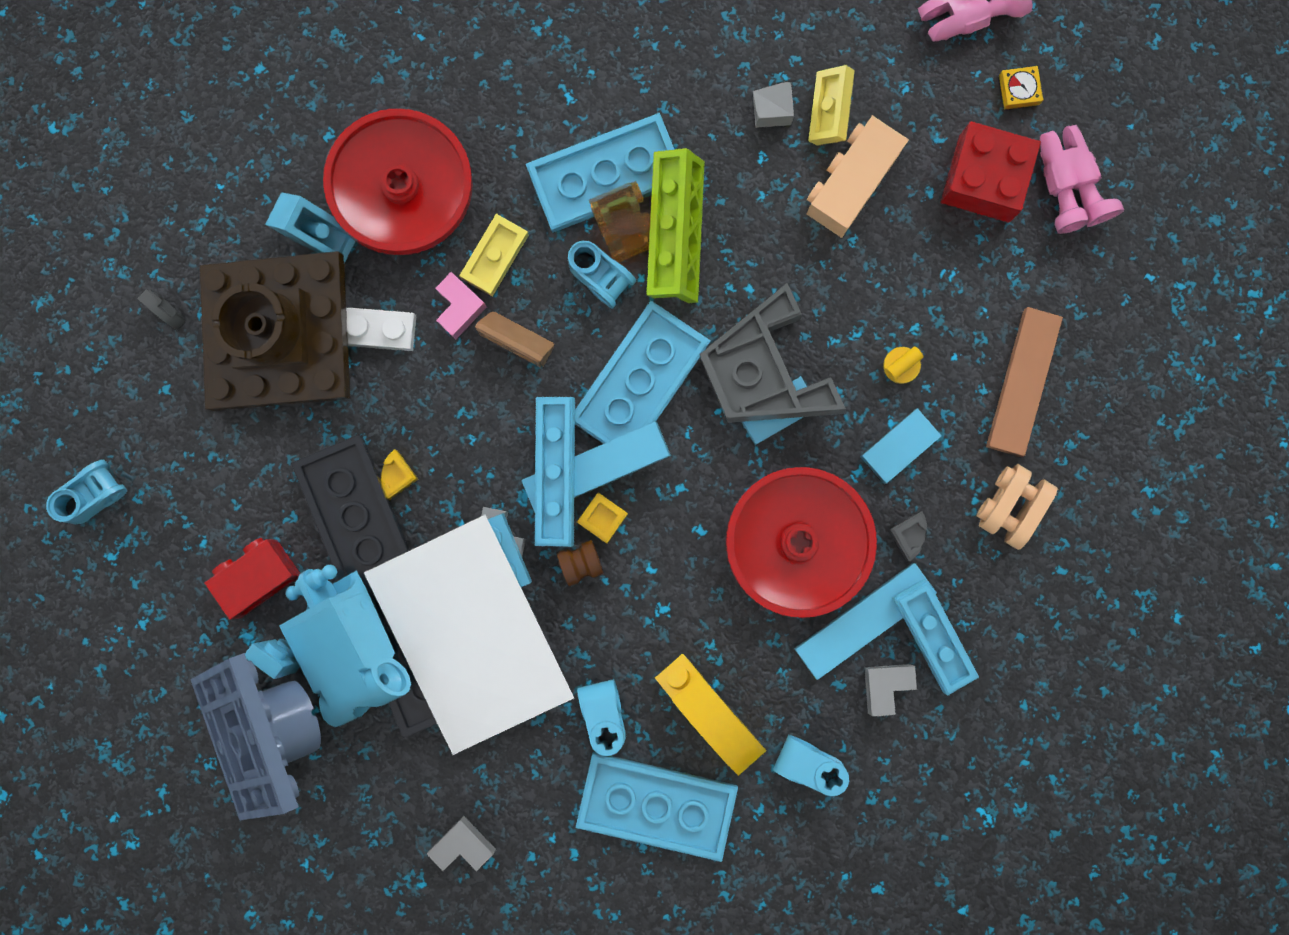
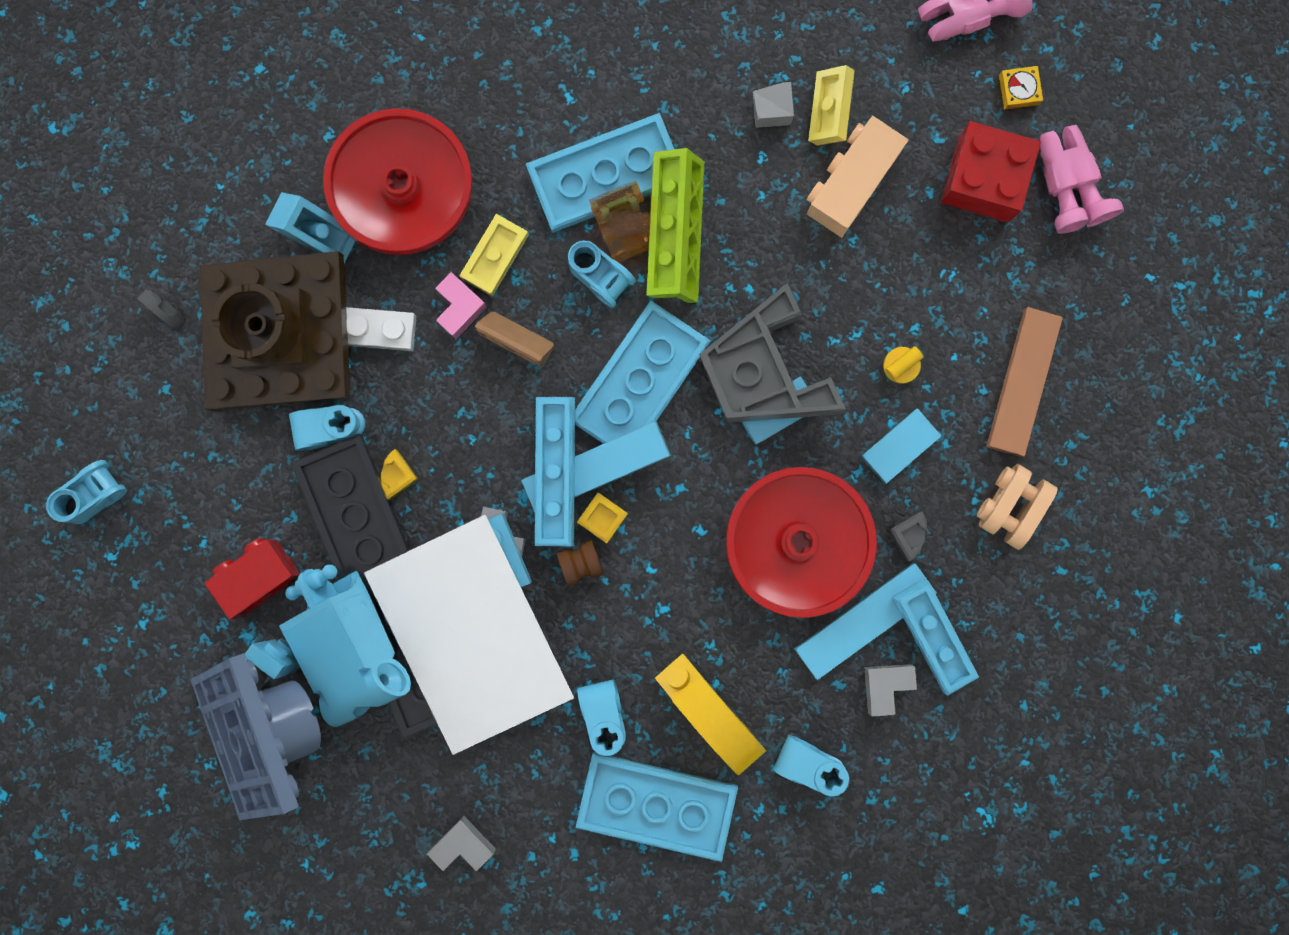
none -> medium azure piece [289,405,365,451]

